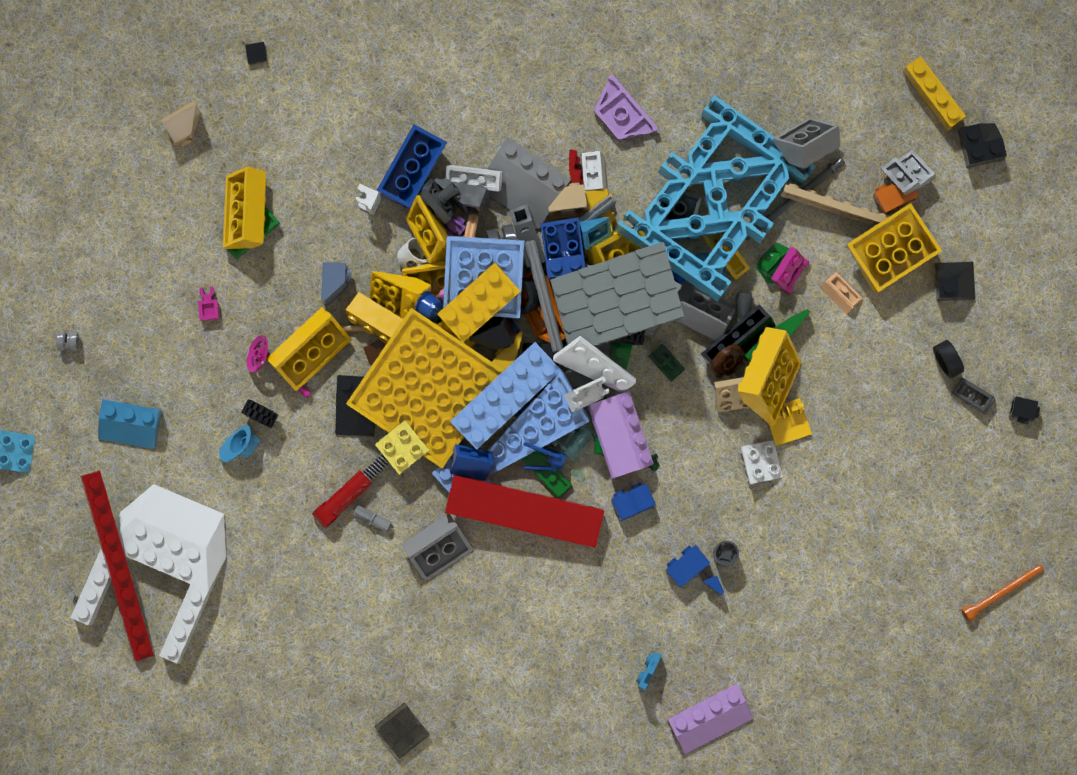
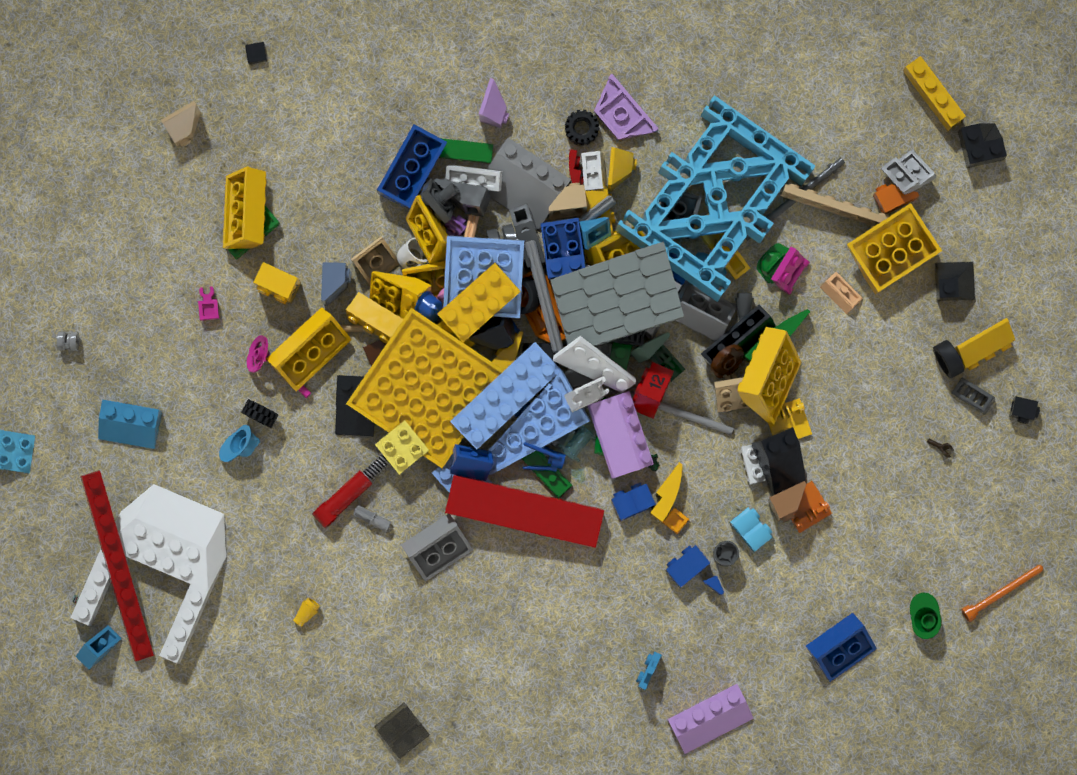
white hinge [356,184,381,216] -> none
light grey slope [773,117,840,168] -> none
none -> dark azure slope [75,625,122,670]
none -> yellow brick [253,262,301,305]
none -> yellow cone [293,597,320,627]
none -> tan slope [351,236,399,285]
none -> green tile [439,138,493,164]
none -> lavender slope [479,78,509,128]
none -> black tyre [565,109,599,146]
none -> yellow slope [607,147,637,192]
none -> light grey bar [612,388,734,435]
none -> sand green slope [631,332,670,363]
none -> red brick [632,362,674,419]
none -> yellow slope [650,462,682,523]
none -> light orange tile [662,508,689,535]
none -> medium azure brick [729,507,772,552]
none -> black slope [751,427,806,496]
none -> medium nougat slope [768,481,806,523]
none -> orange hinge [791,481,832,533]
none -> blue slope [806,613,877,682]
none -> green piece [910,593,942,639]
none -> dark brown hand [927,438,954,458]
none -> yellow slope [955,318,1015,371]

